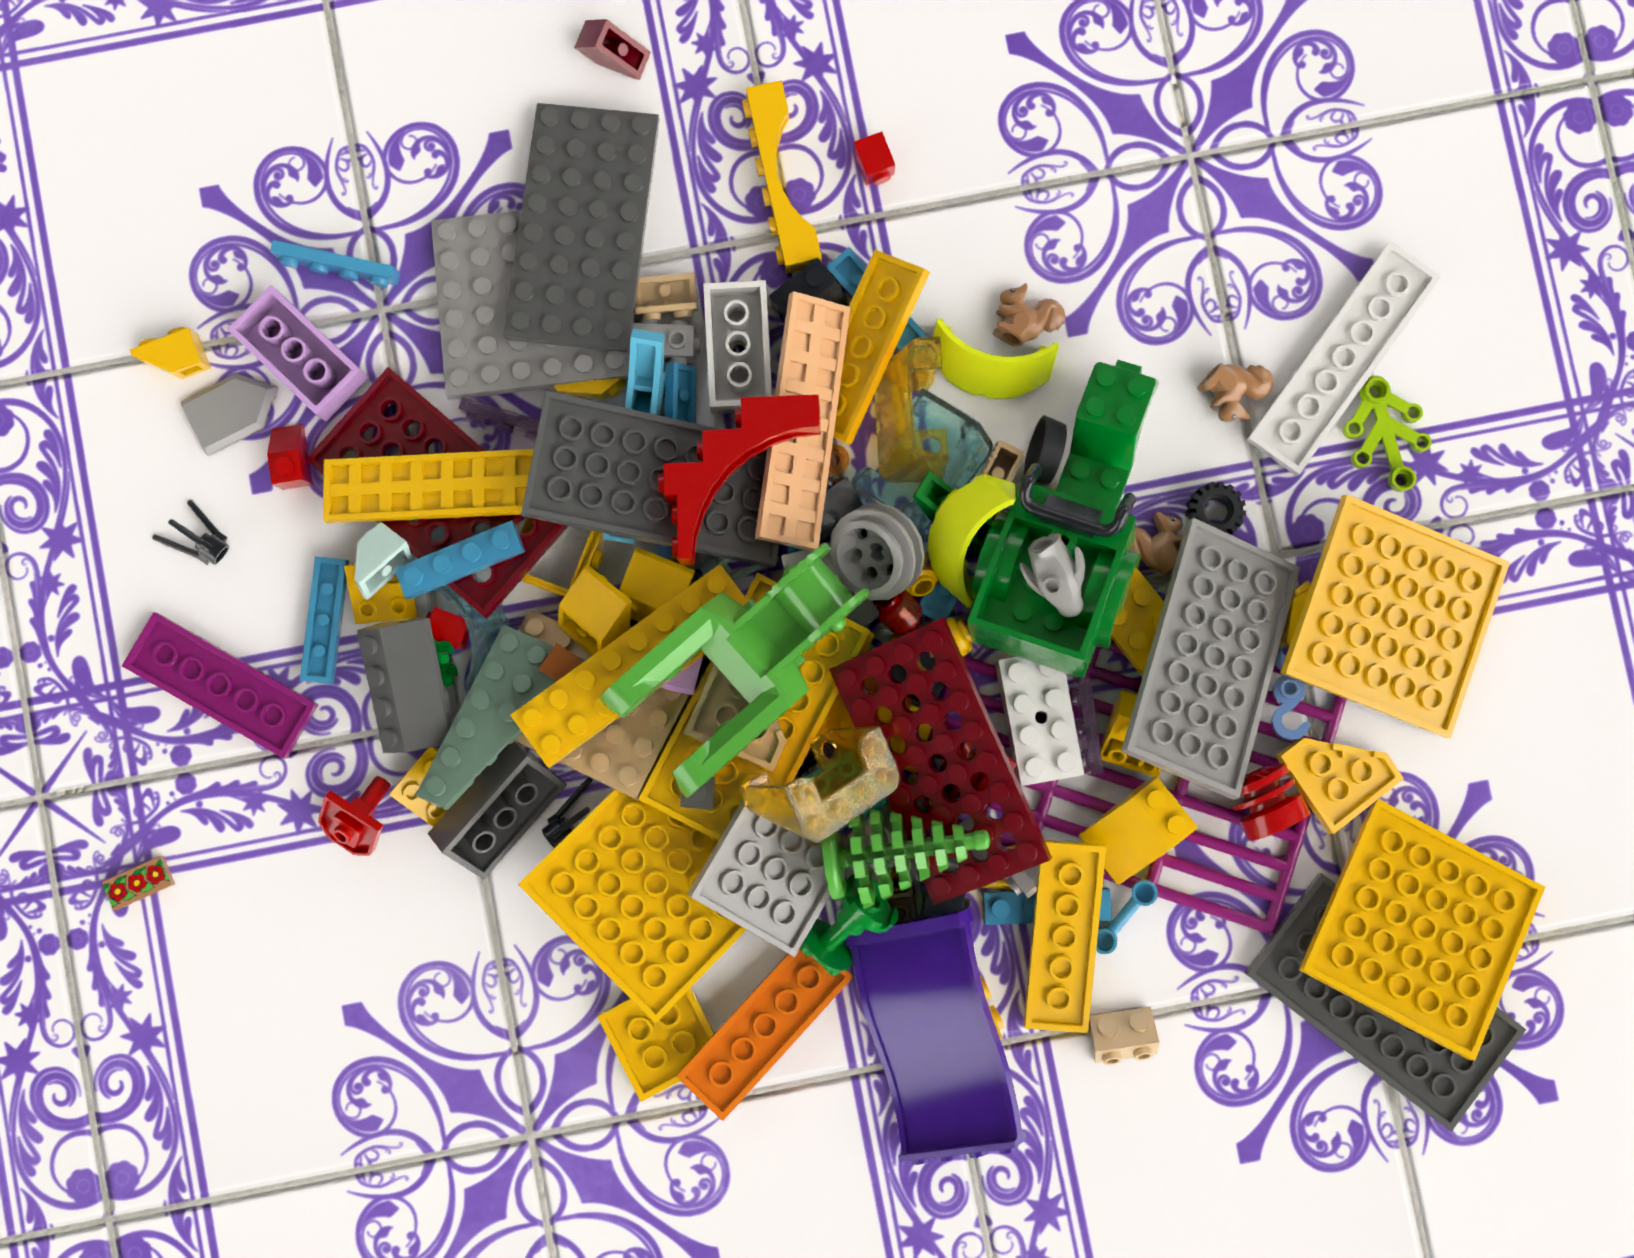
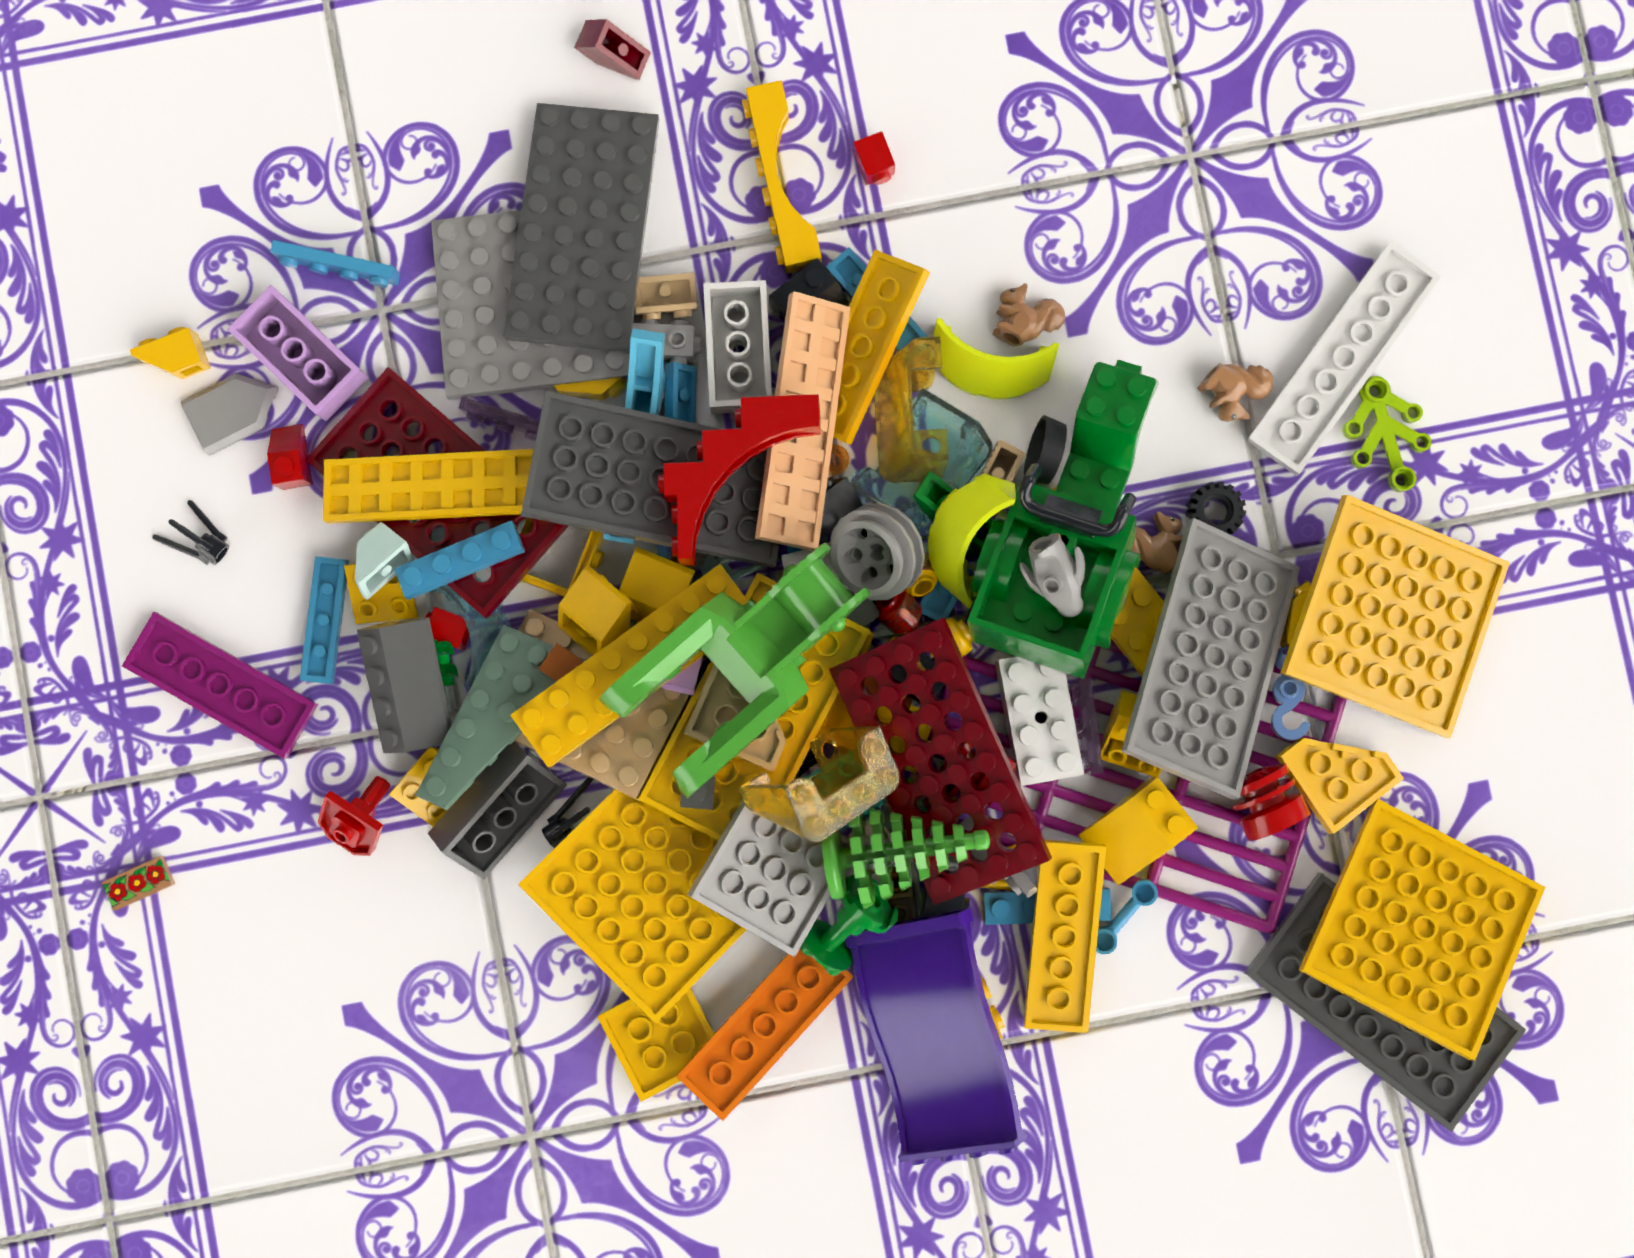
tan bracket [1089,1007,1160,1065] -> none

